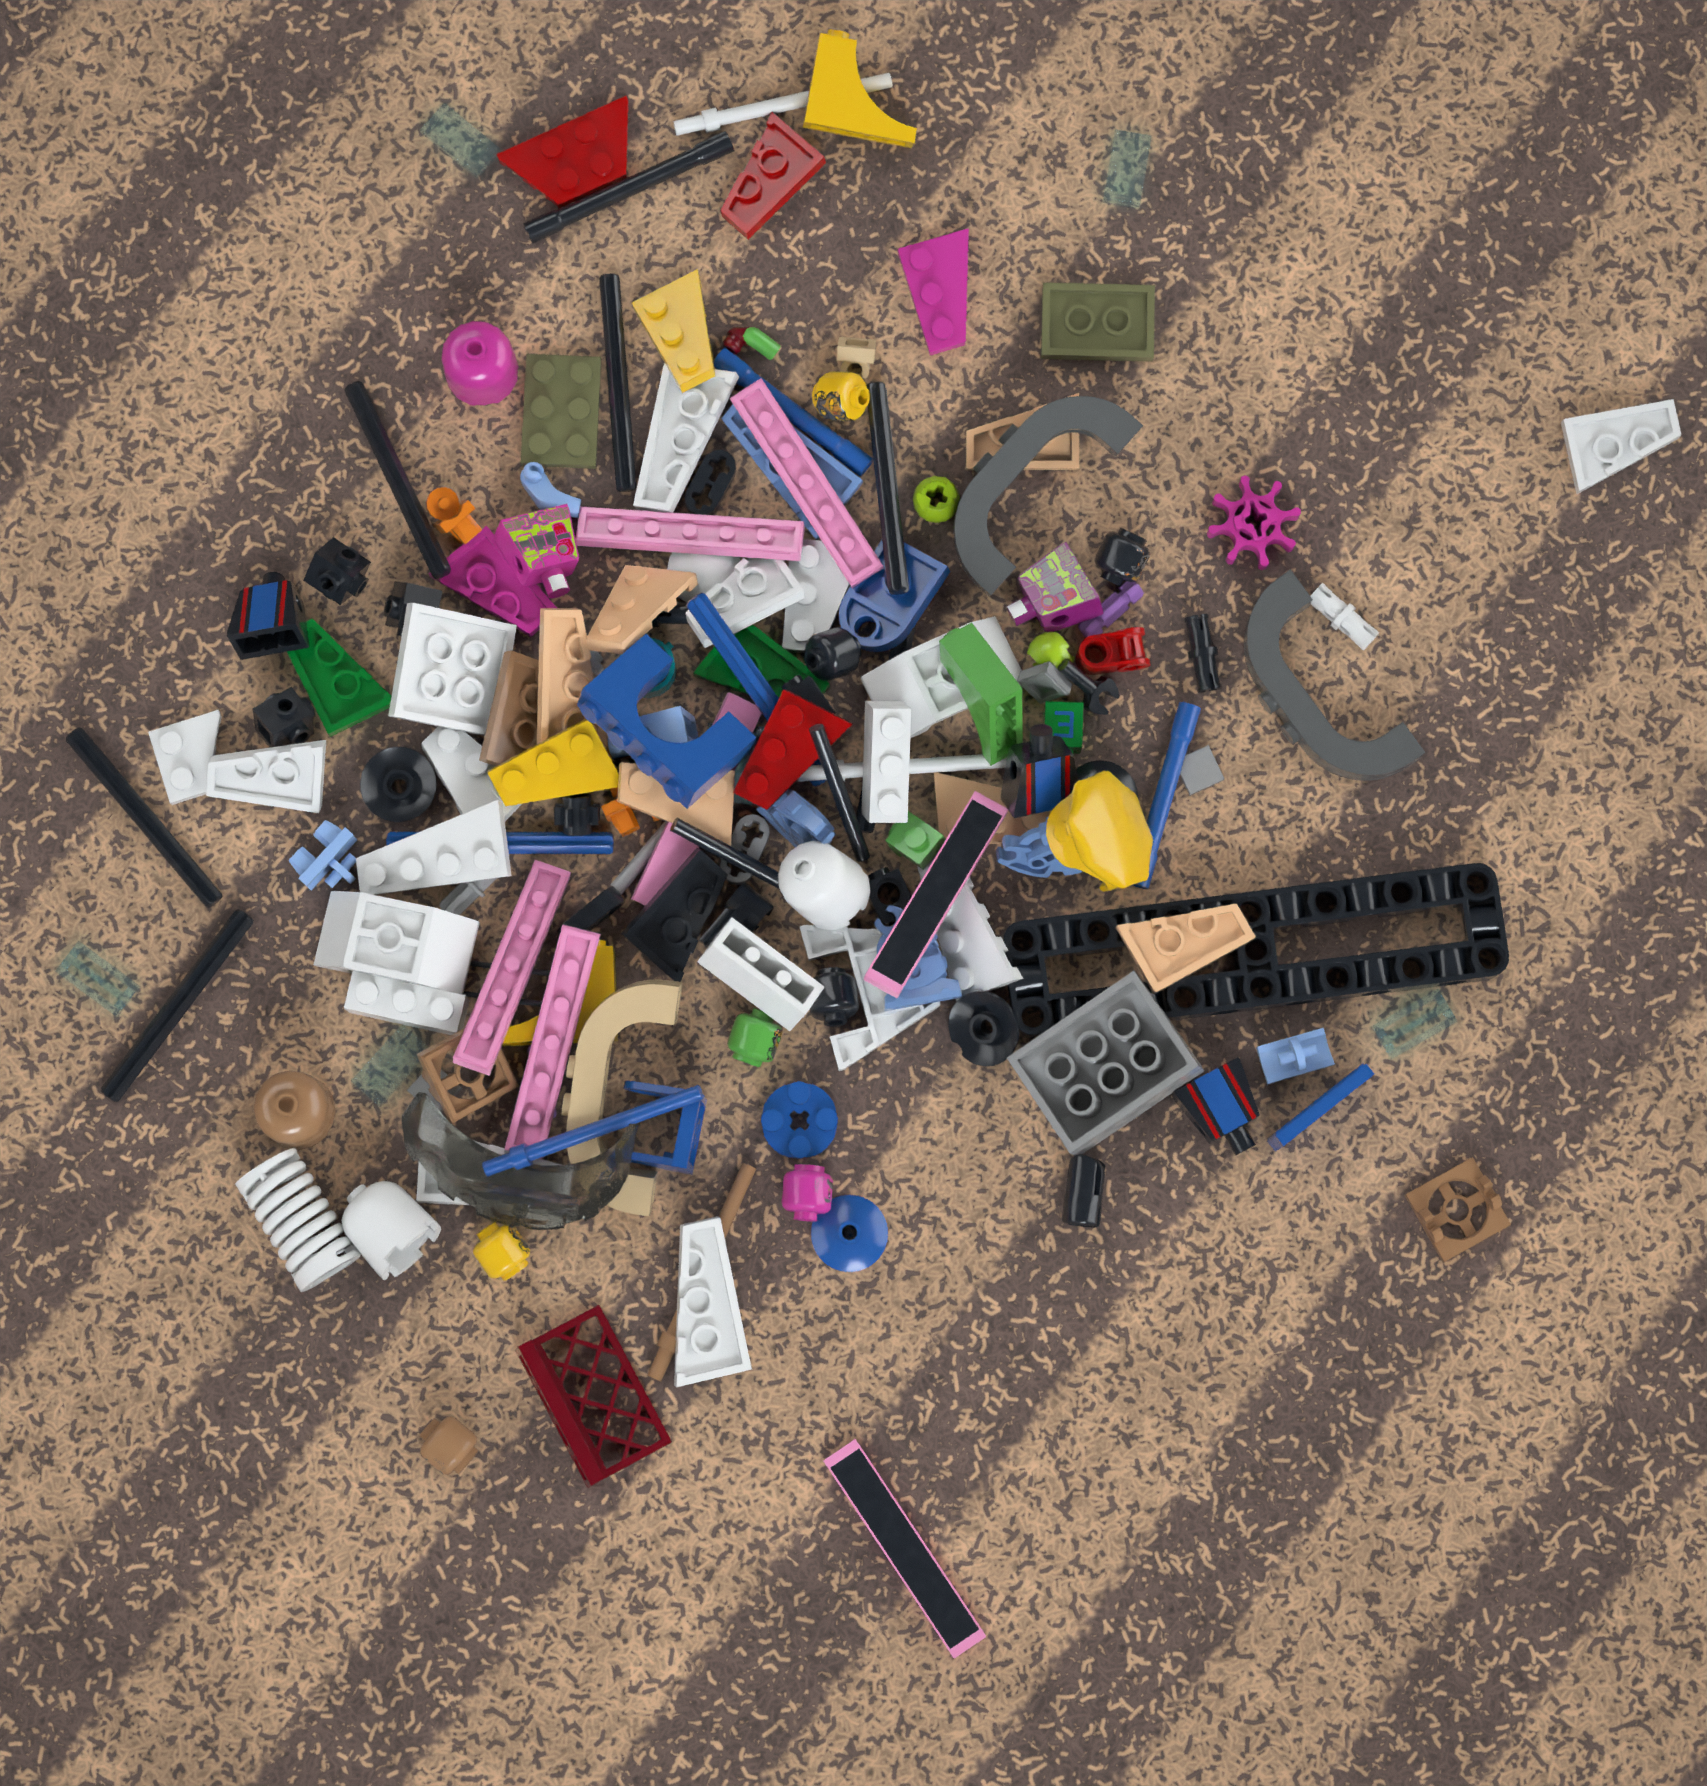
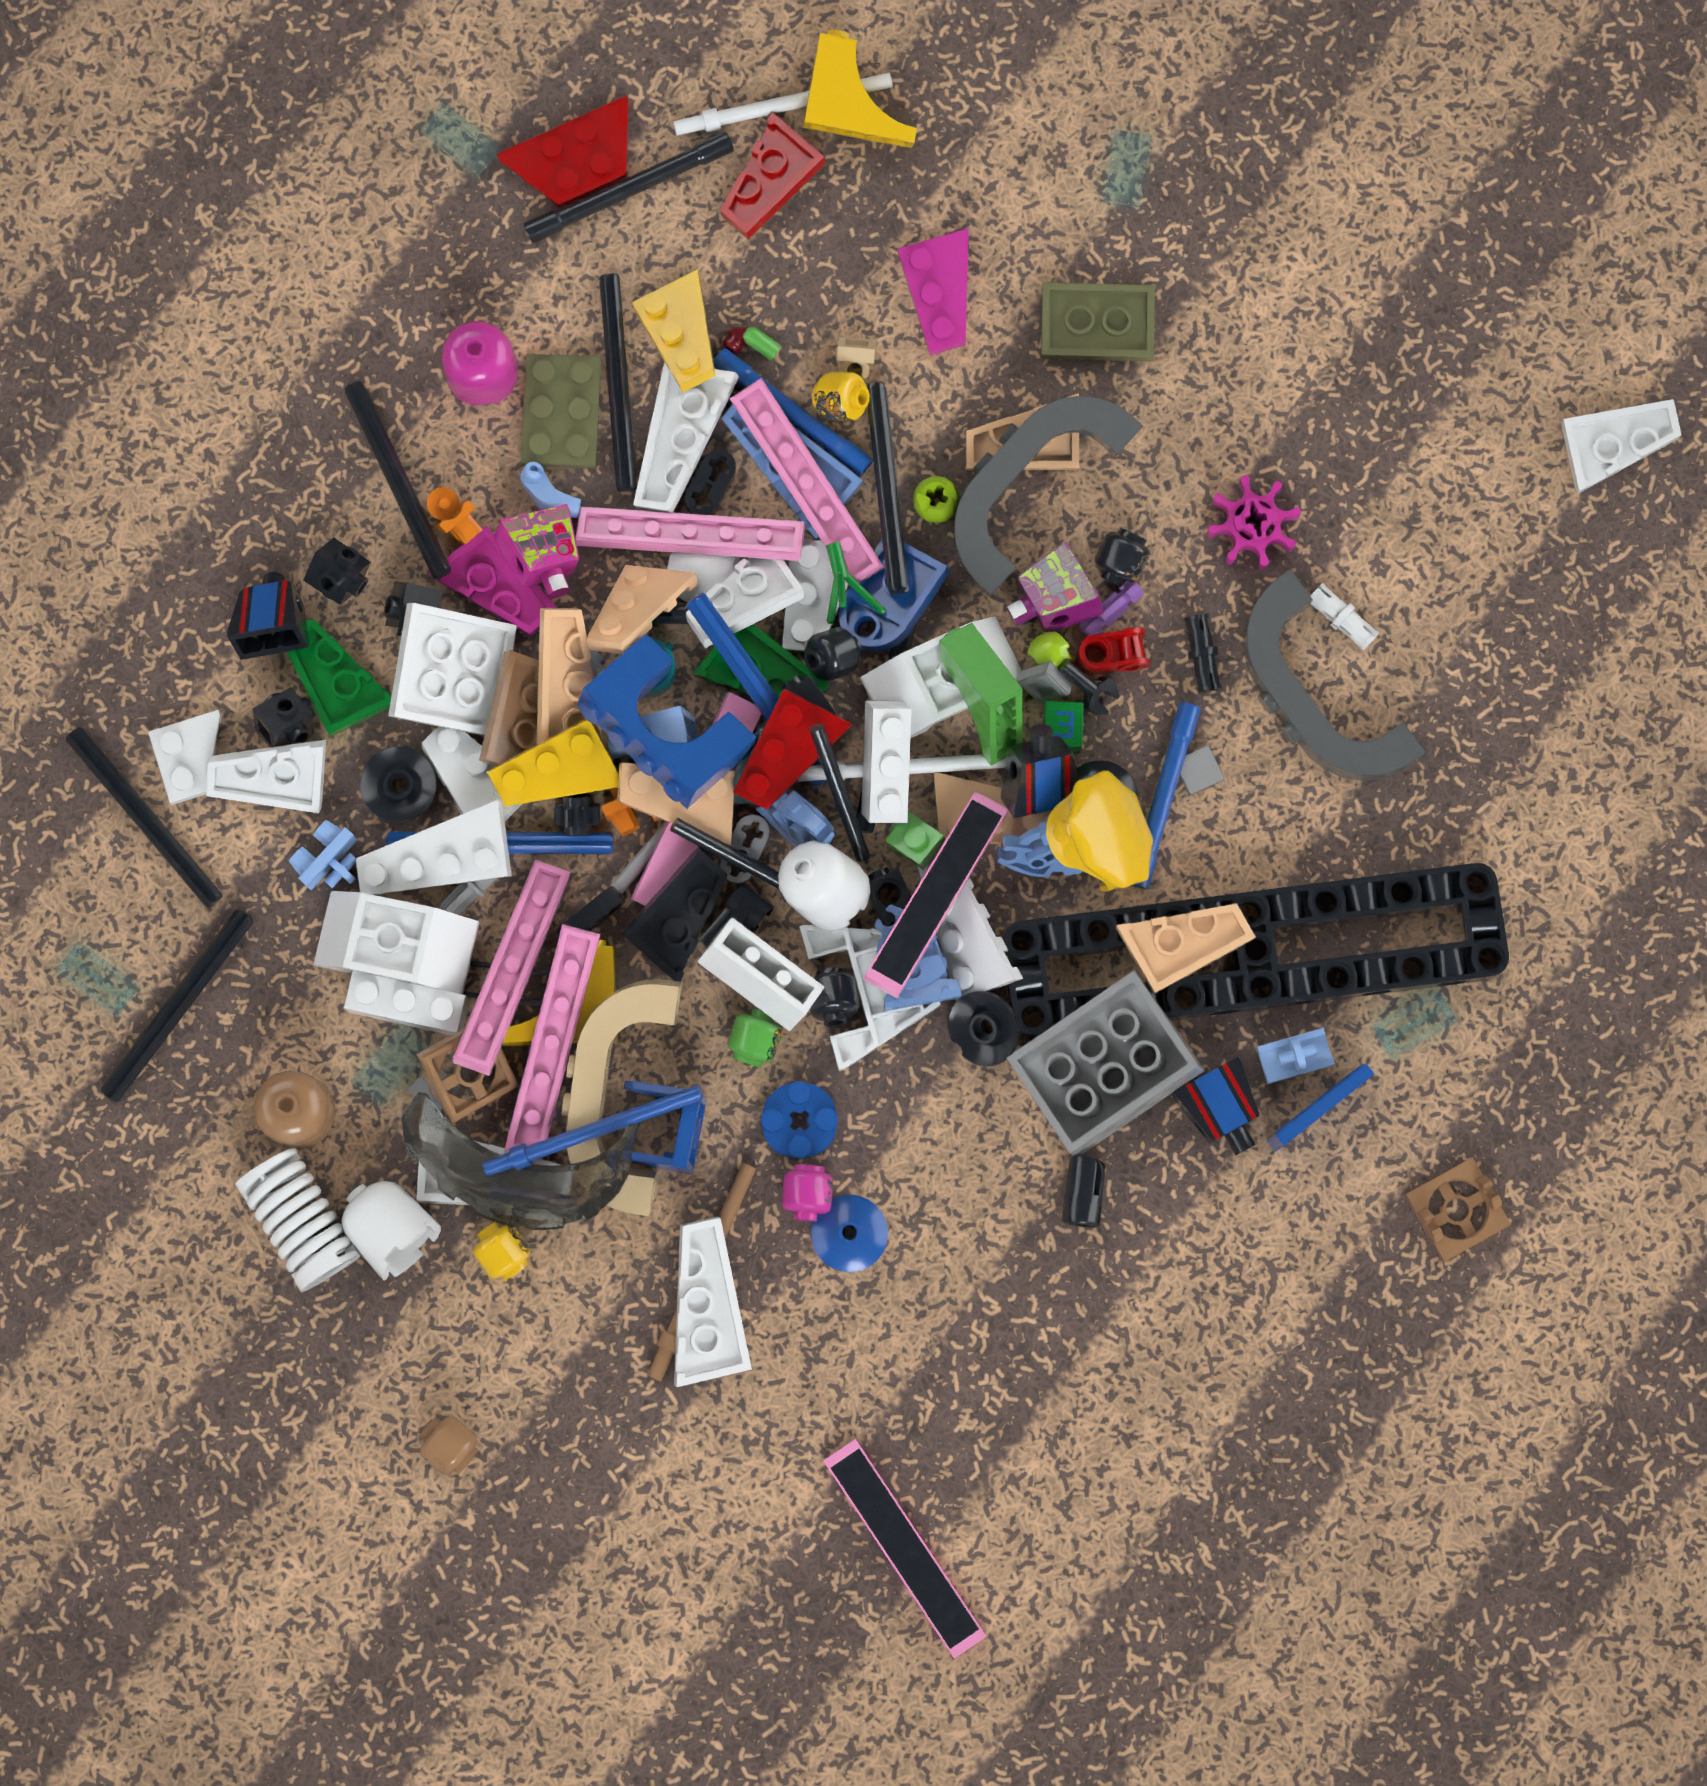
dark red fence [515,1305,672,1488] -> none
none -> green plant [826,542,886,624]

